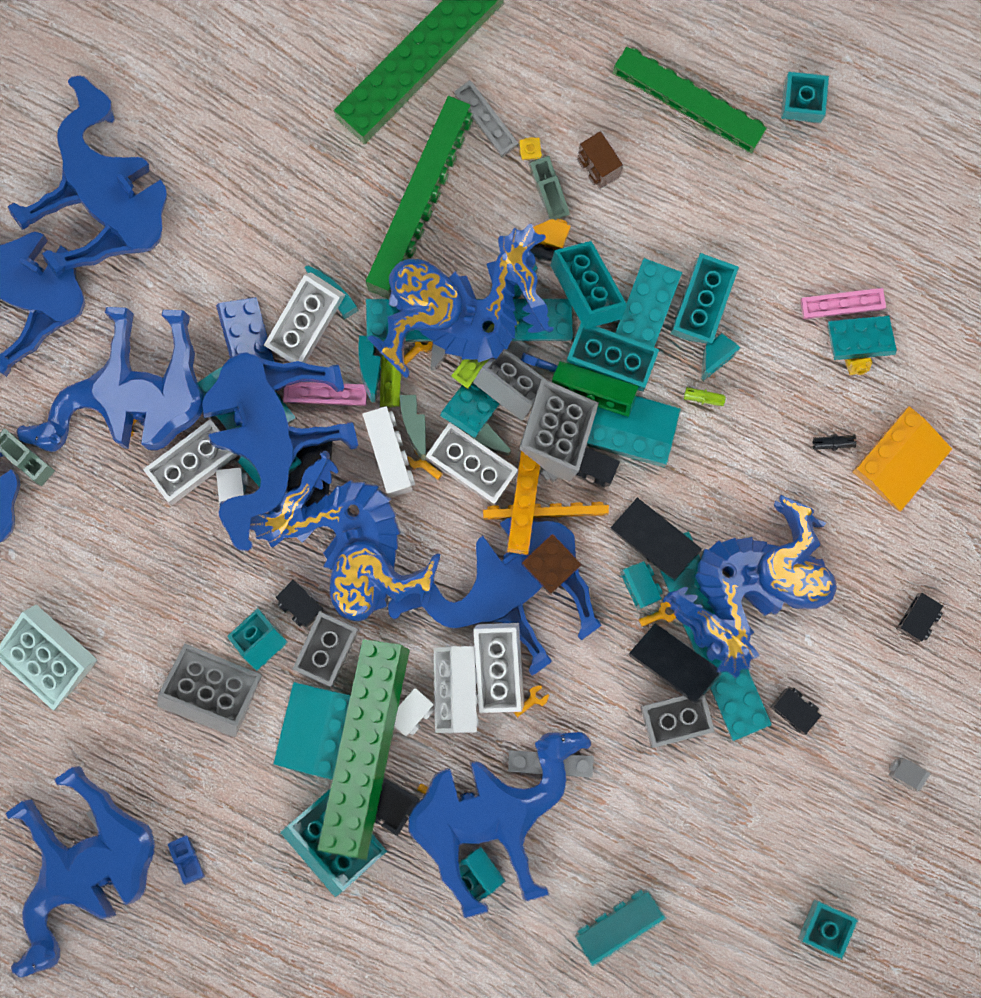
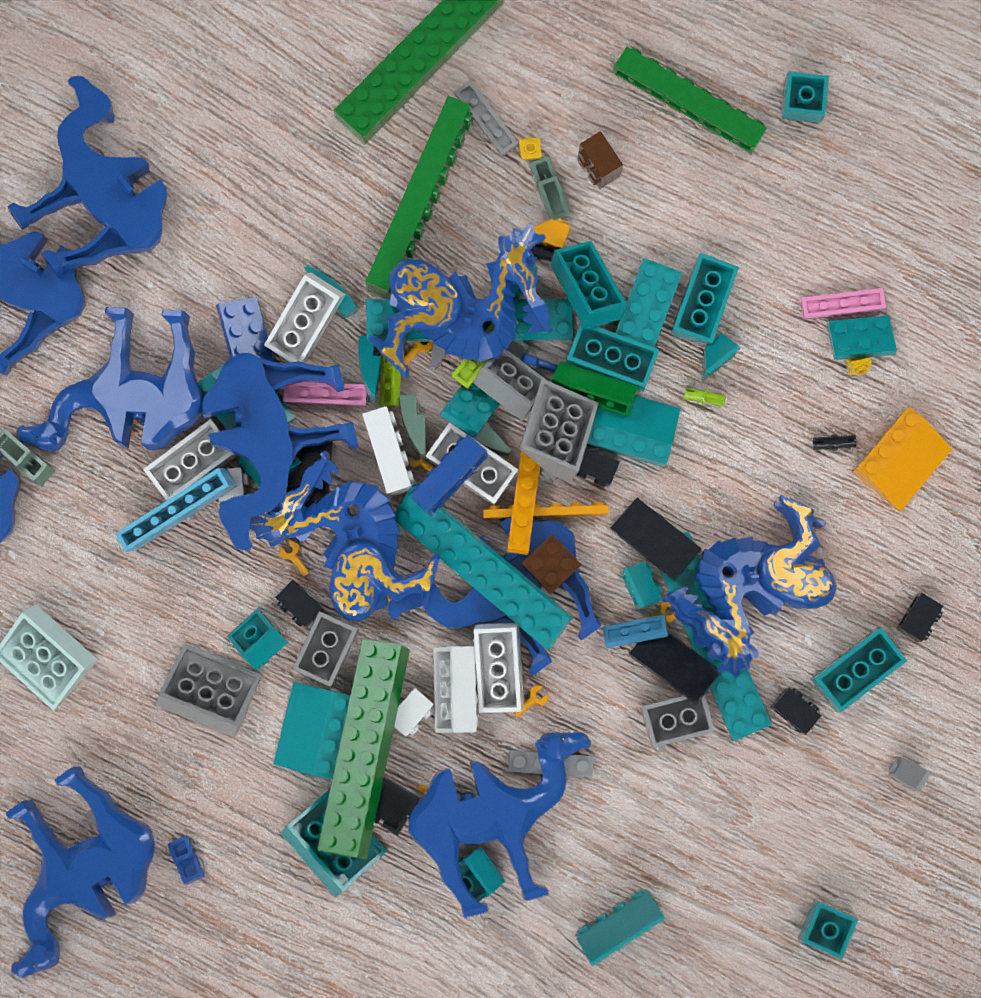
none -> medium azure brick [115,468,237,552]
none -> light orange bar [280,540,310,578]
none -> teal plate [395,484,573,650]
none -> blue brick [410,435,489,517]
none -> dark azure plate [603,614,668,648]
none -> teal brick [811,627,907,713]

